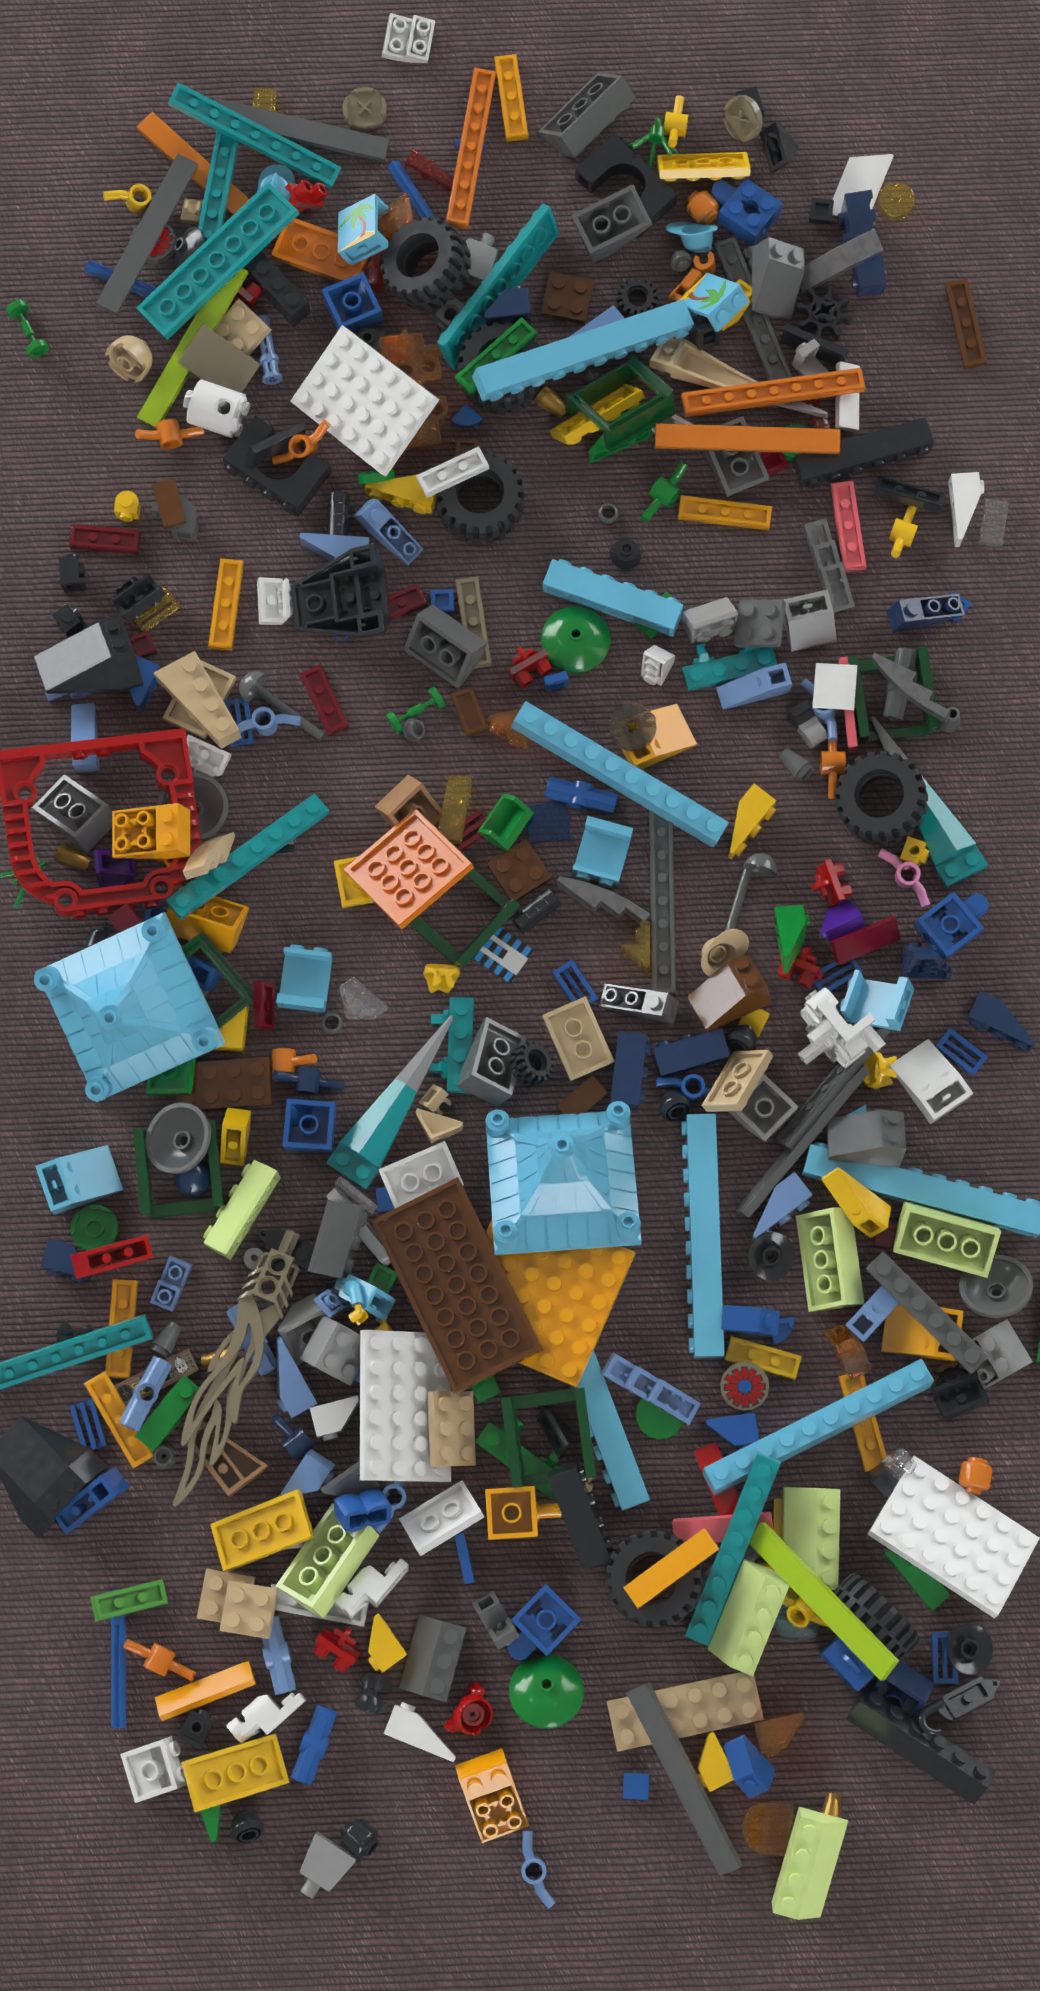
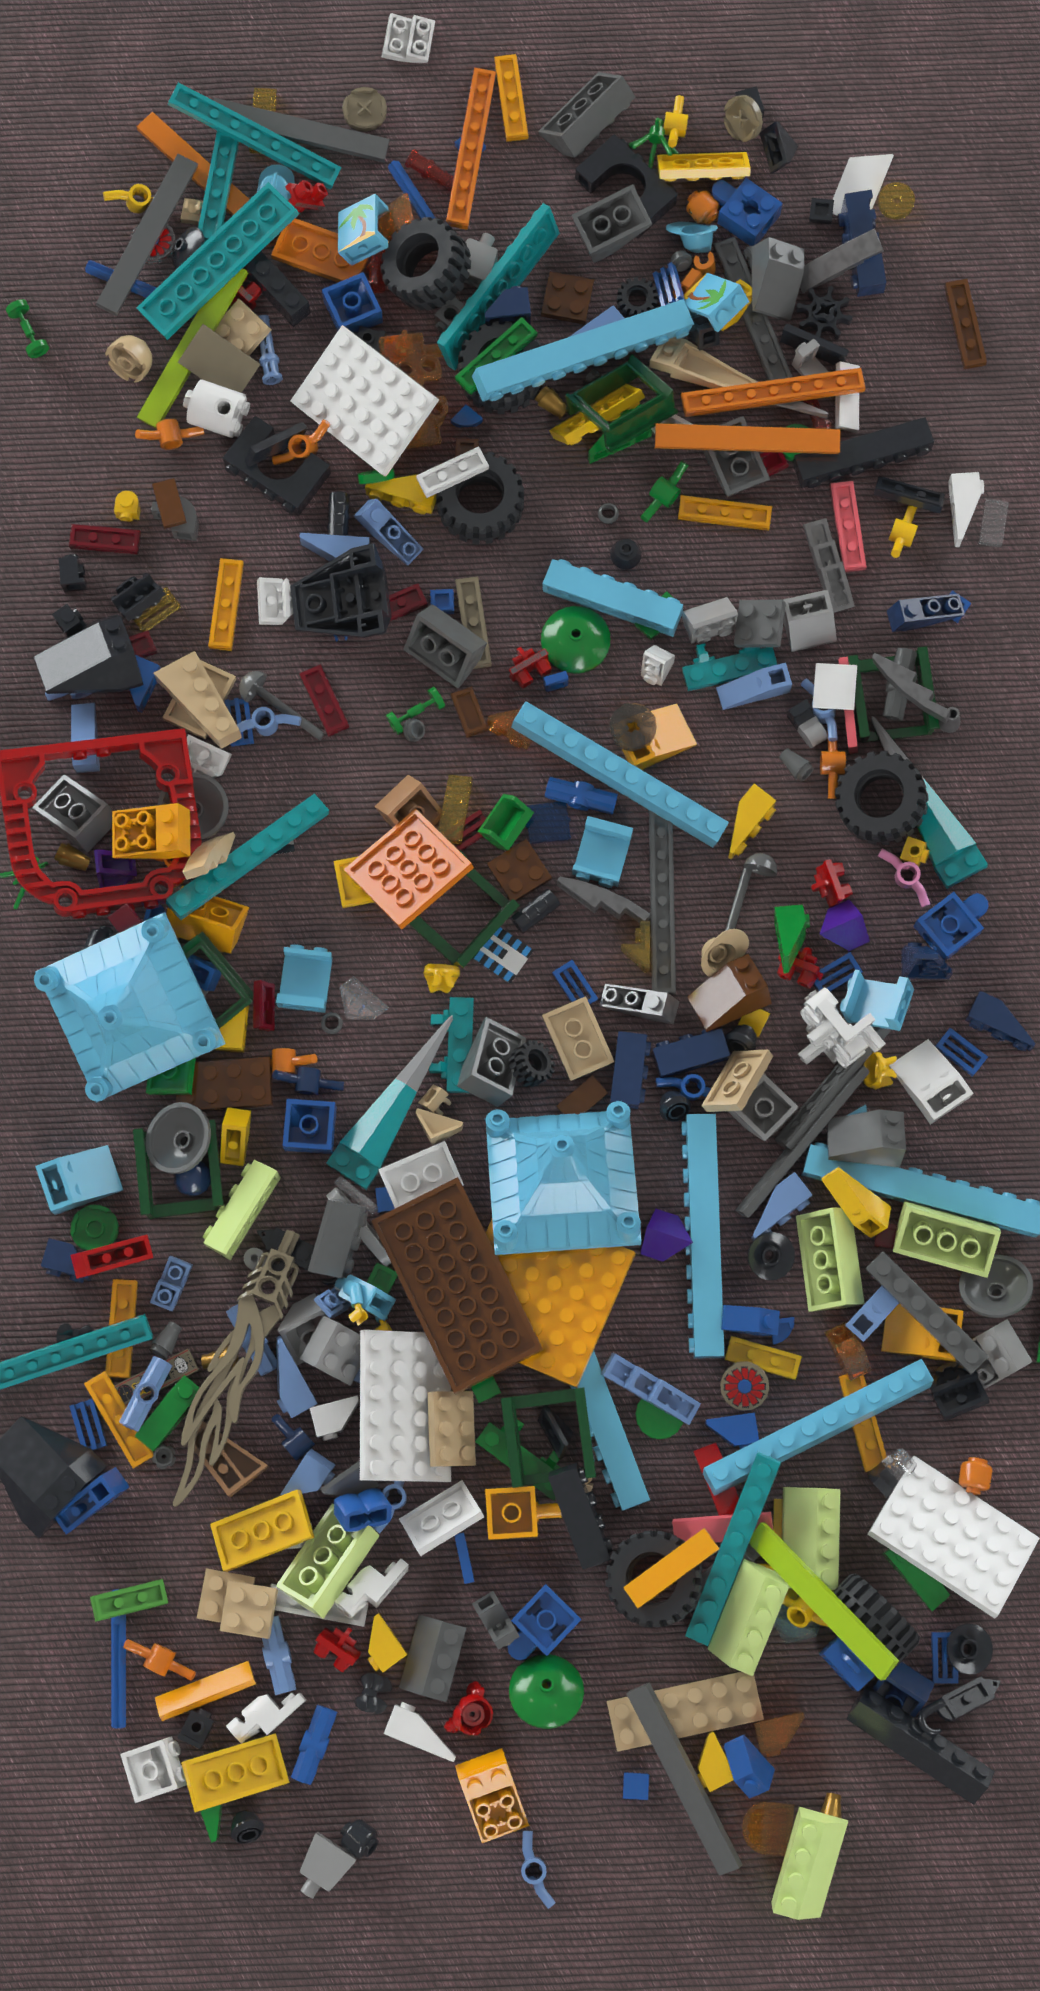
dark red tile [831,916,901,965] -> none
none -> dark purple slope [640,1209,693,1262]
none -> blue tile [653,262,685,306]

